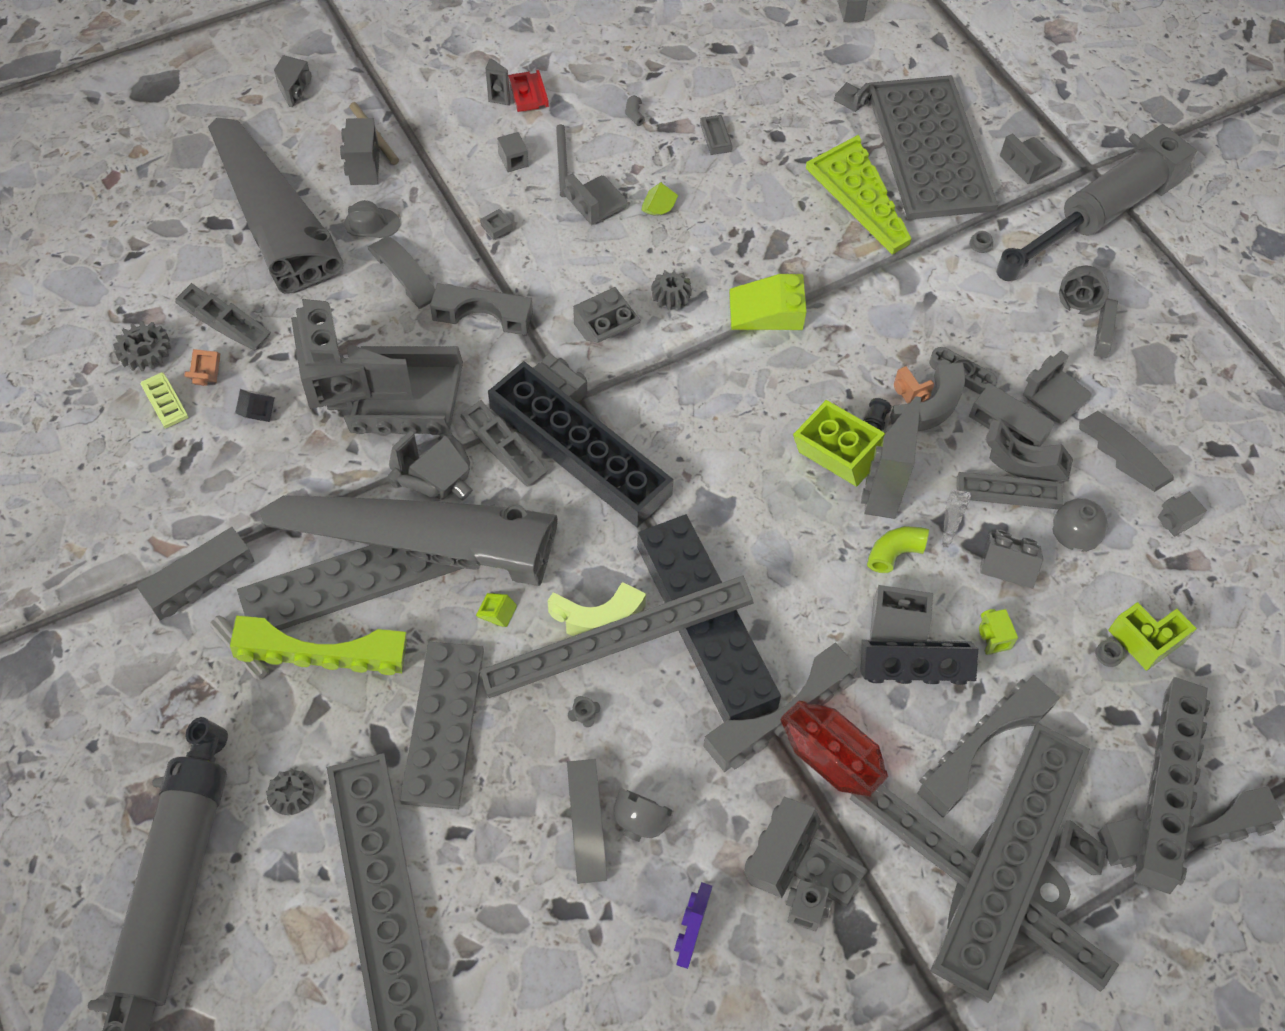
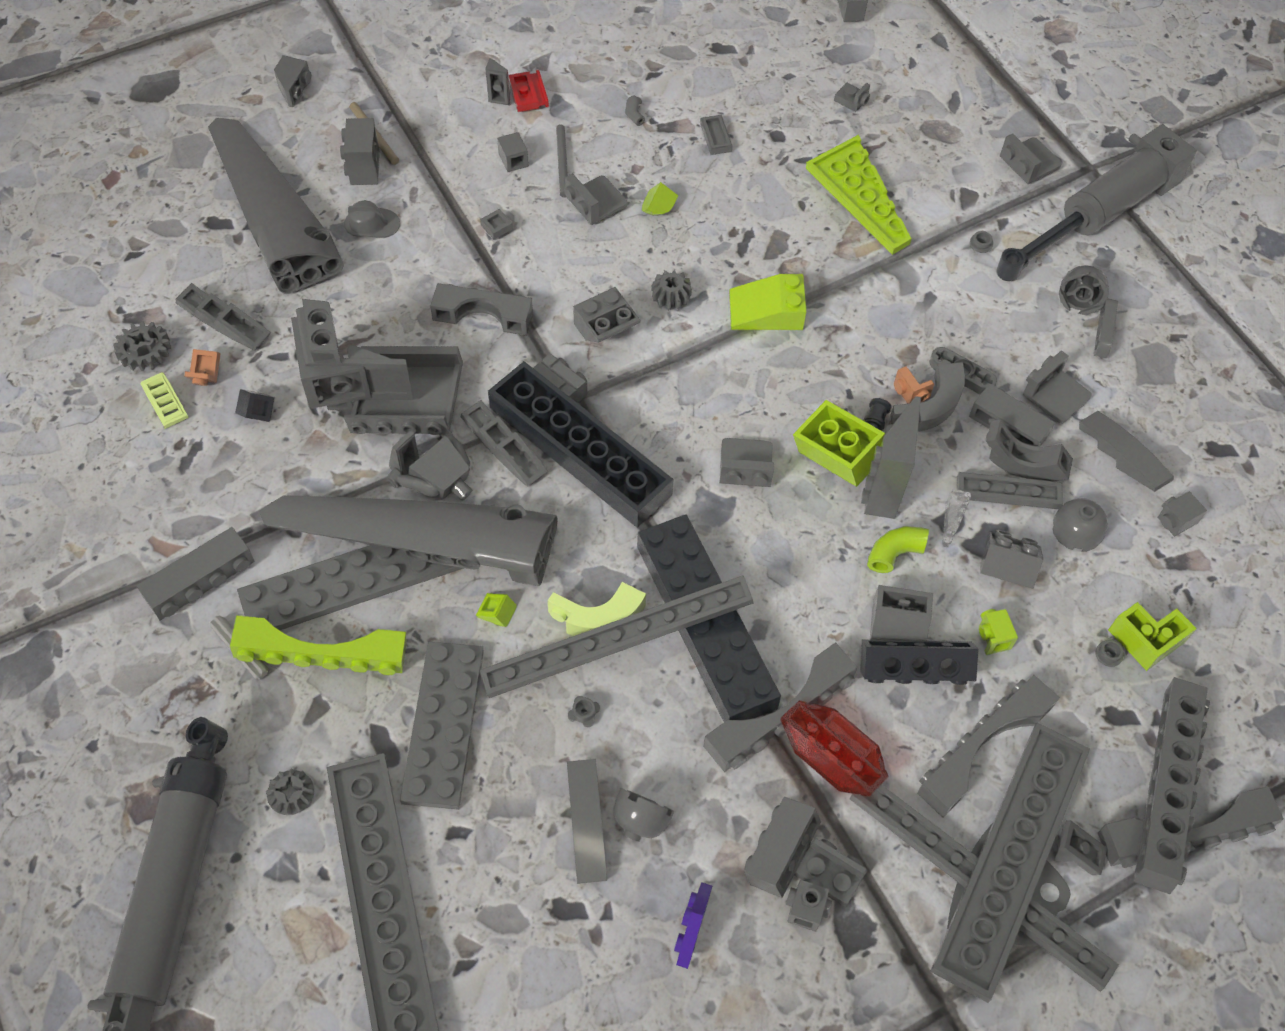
dark grey slope [367,236,435,309] -> none
dark grey plate [868,75,998,220] -> none
none -> dark grey bracket [719,438,774,487]

